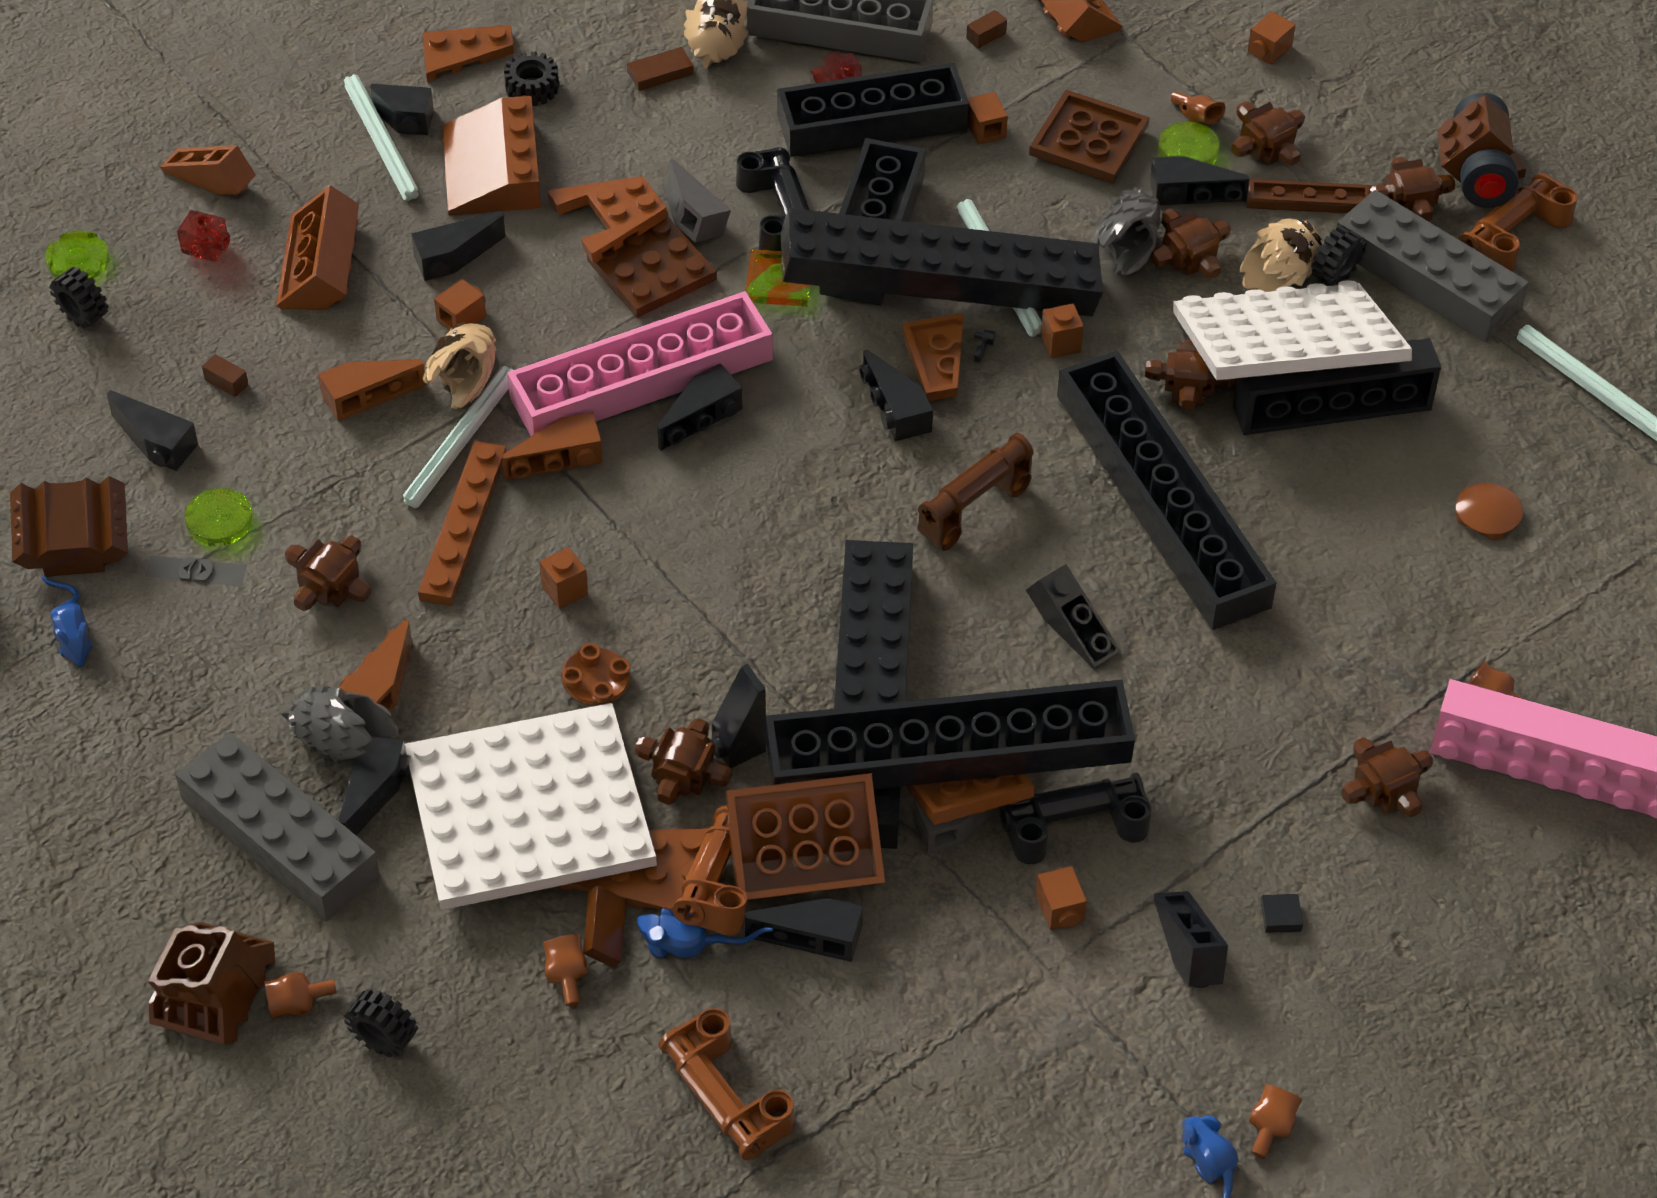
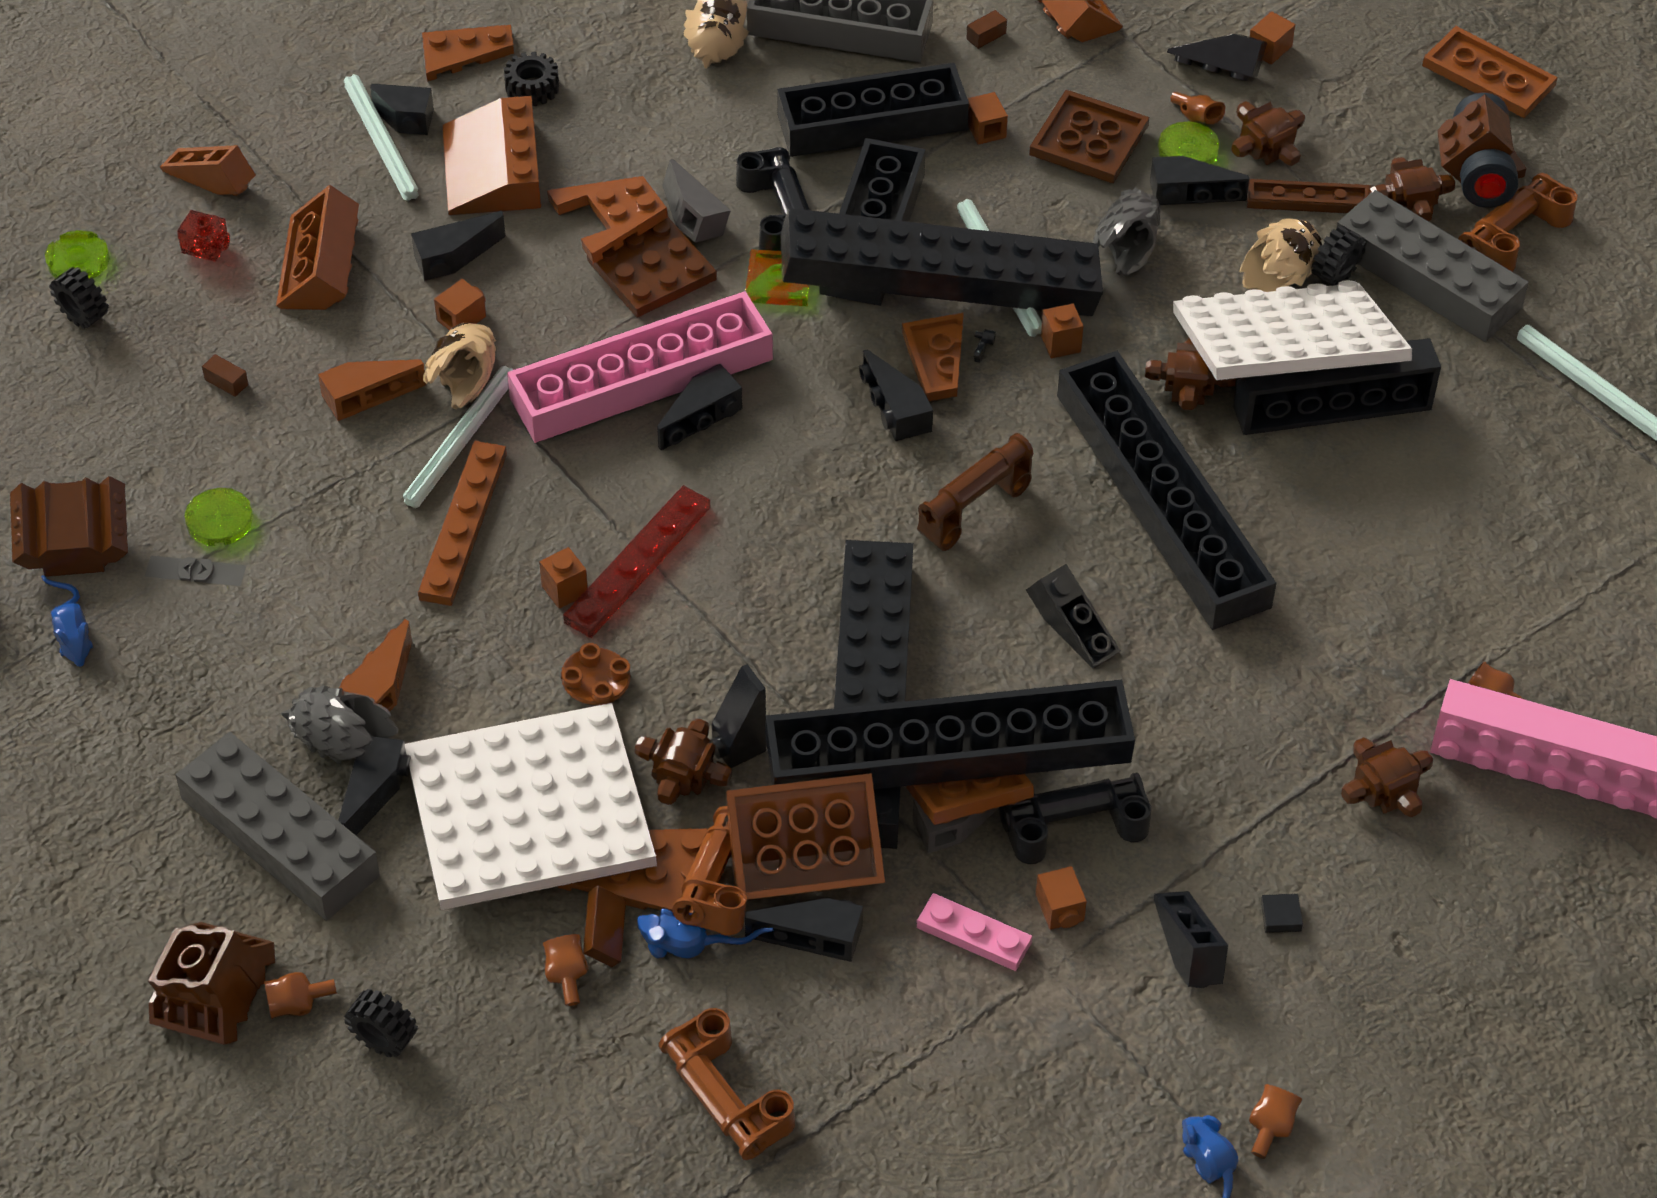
black slope [107,390,198,471] -> none
reddish brown piece [285,535,371,611] -> none
dark orange slope [502,412,603,480] -> none
reddish brown tile [627,47,694,91] -> none
clear red brick [810,51,862,83] -> none
reddish brown piece [1151,209,1231,279] -> none
dark orange dish [1455,483,1523,540] -> none
none -> clear red plate [563,485,711,638]
none -> bright pink plate [917,893,1032,971]
none -> black slope [1167,34,1267,81]
none -> dark orange plate [1422,26,1558,118]

